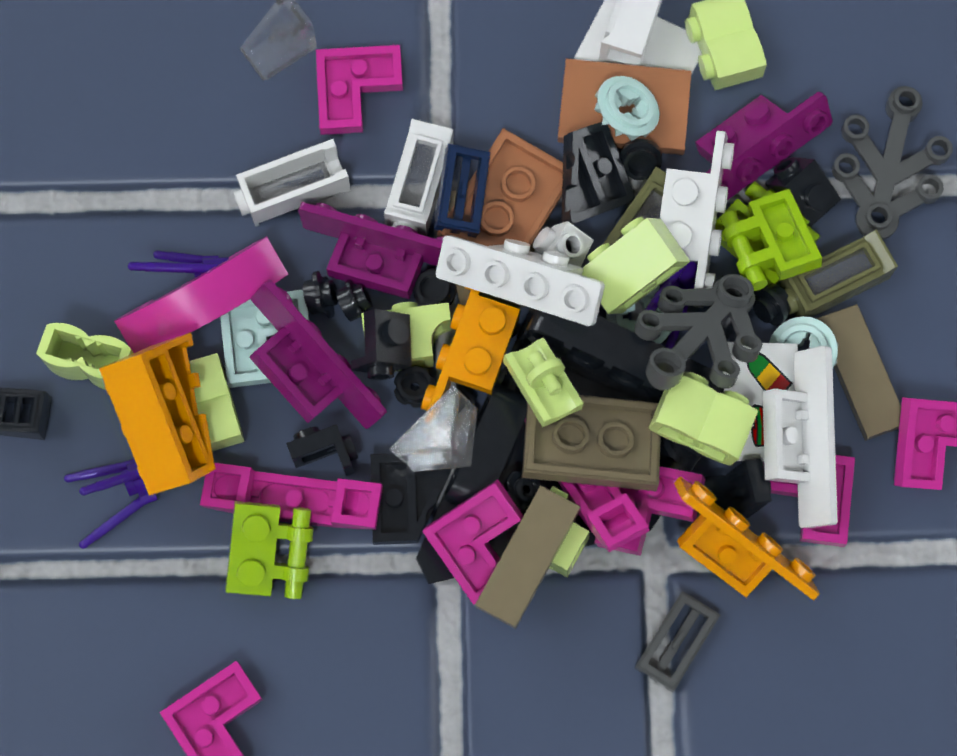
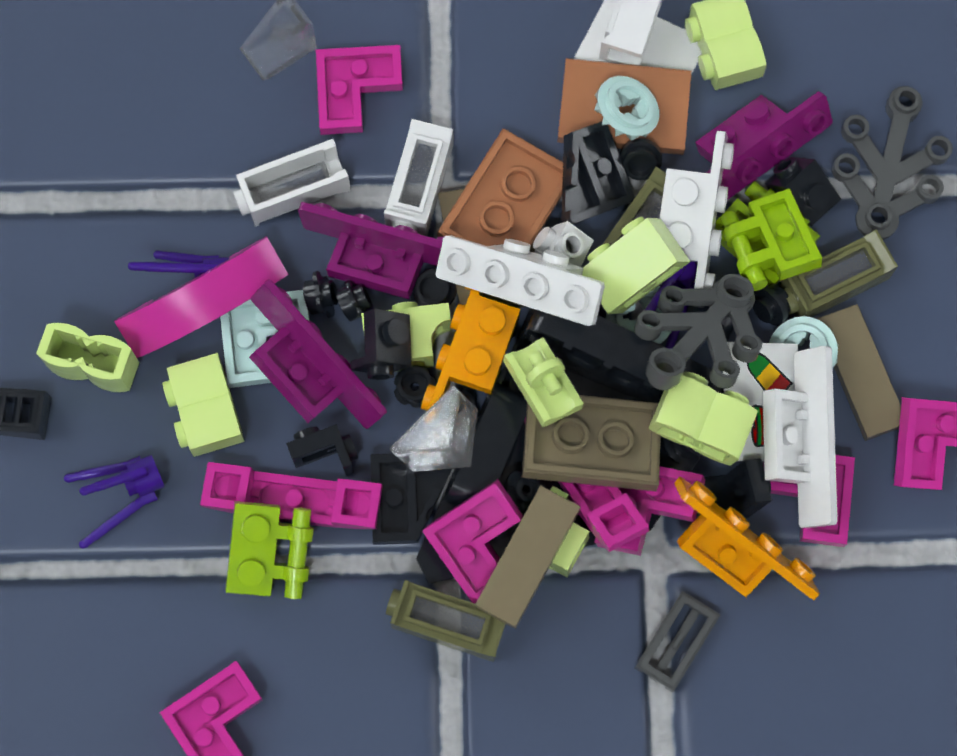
light orange wedge [99,332,215,495] -> none
dark blue tile [434,143,491,238] -> none
none -> olive window [385,580,506,662]

